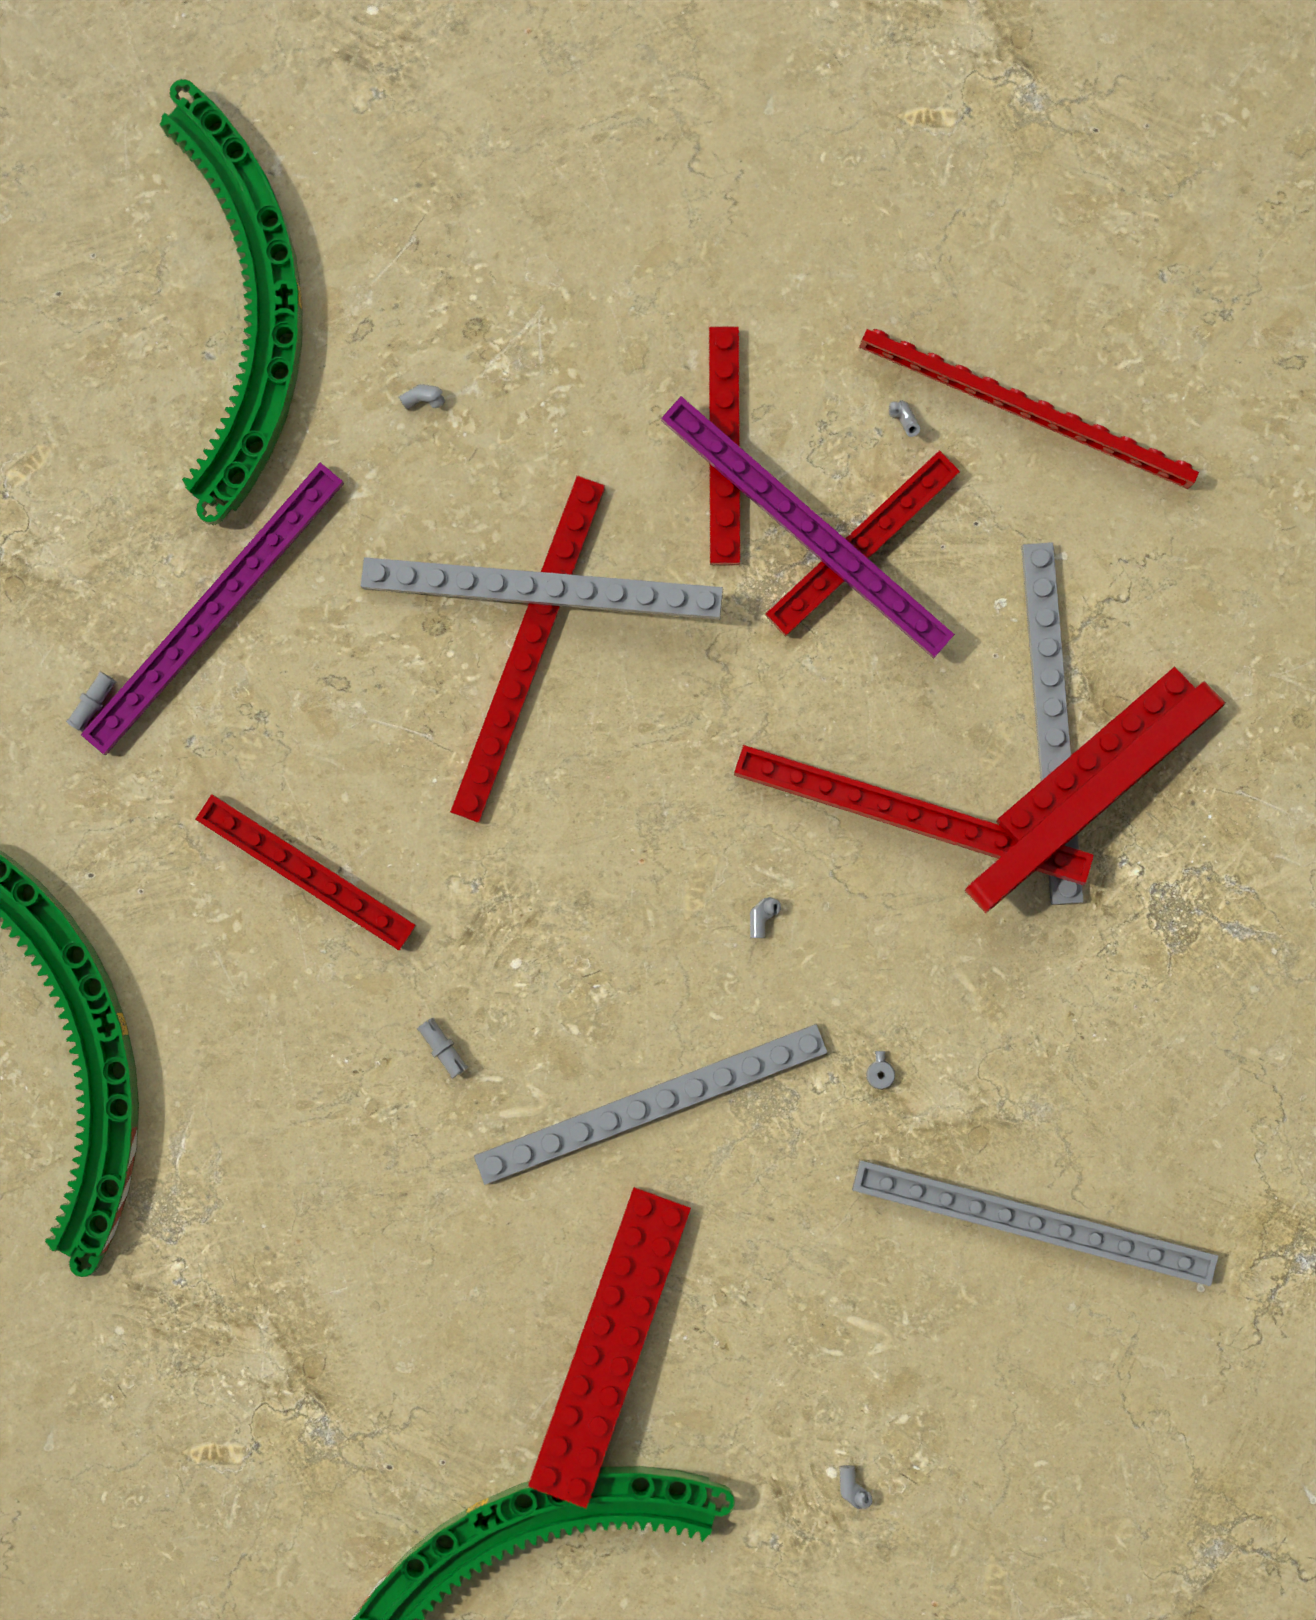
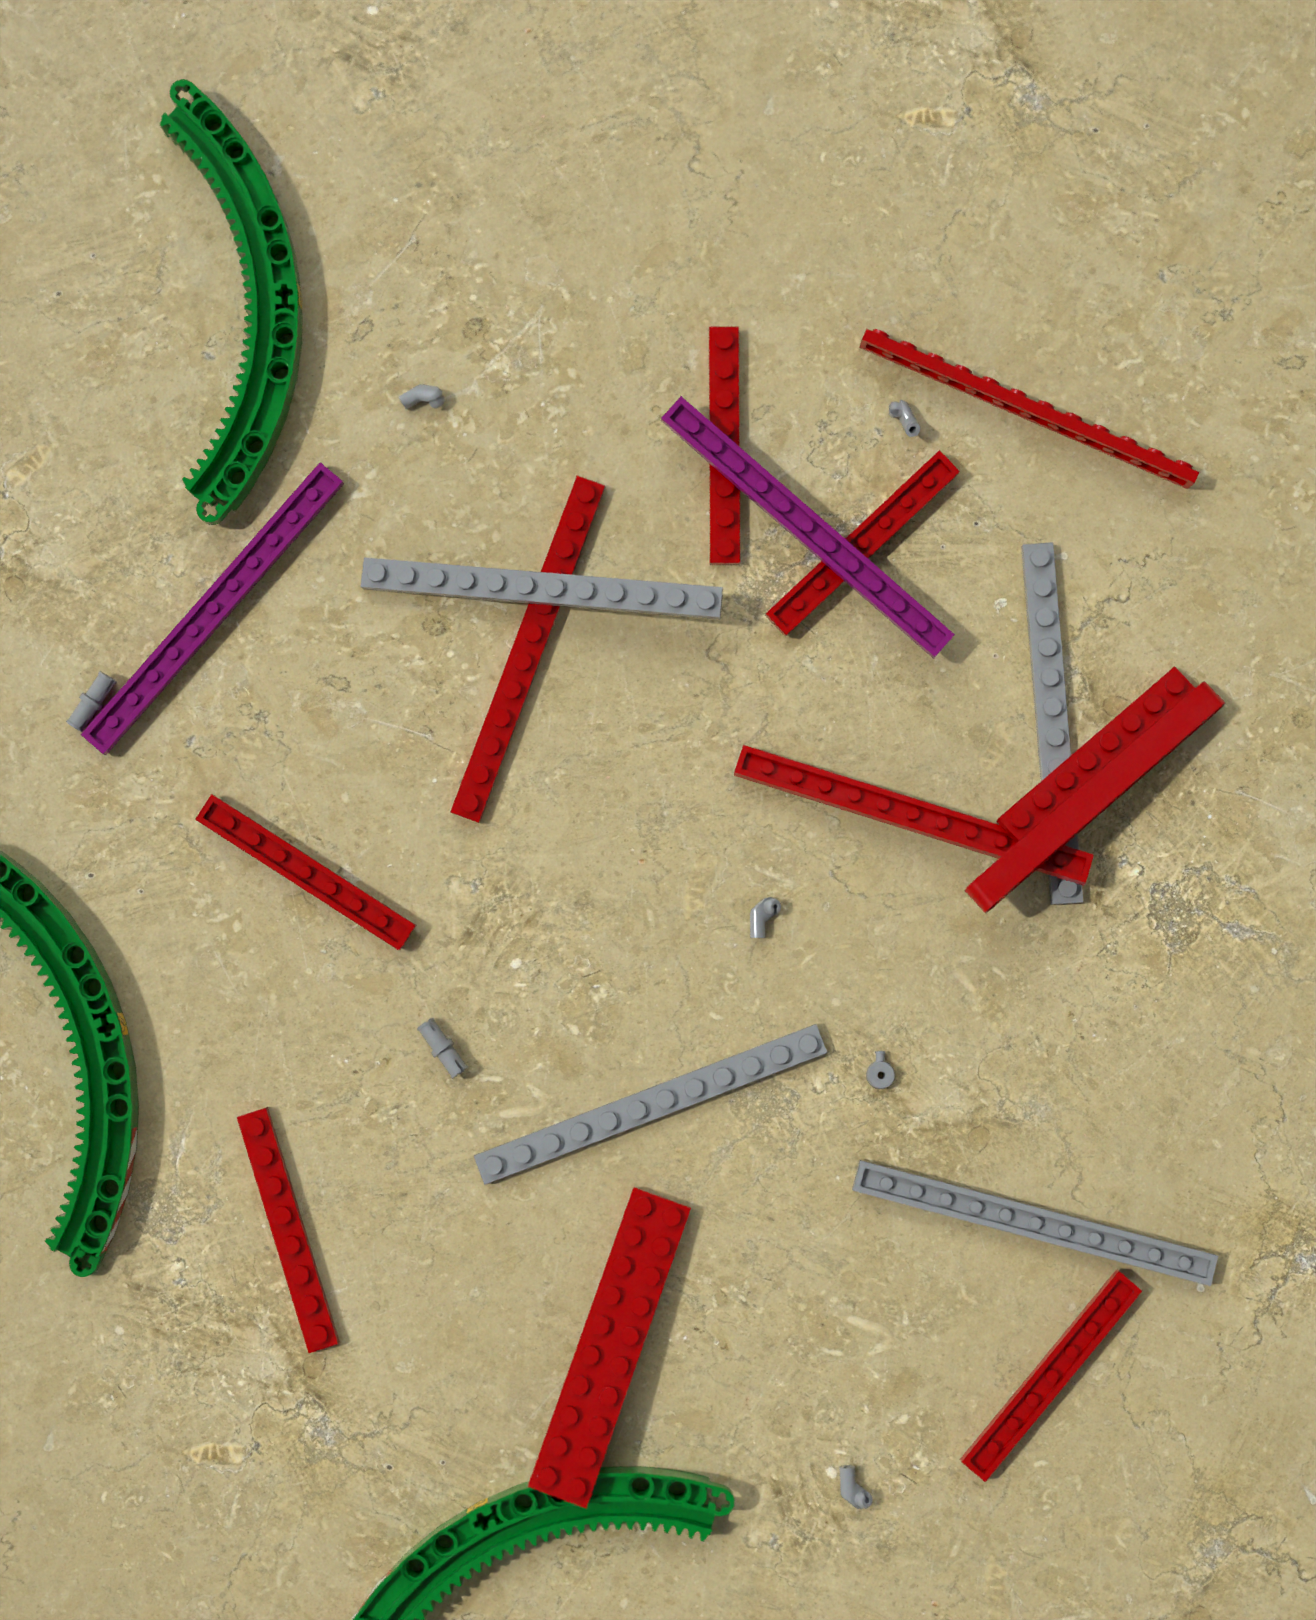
none -> red plate [237,1107,340,1353]
none -> red plate [960,1269,1142,1482]

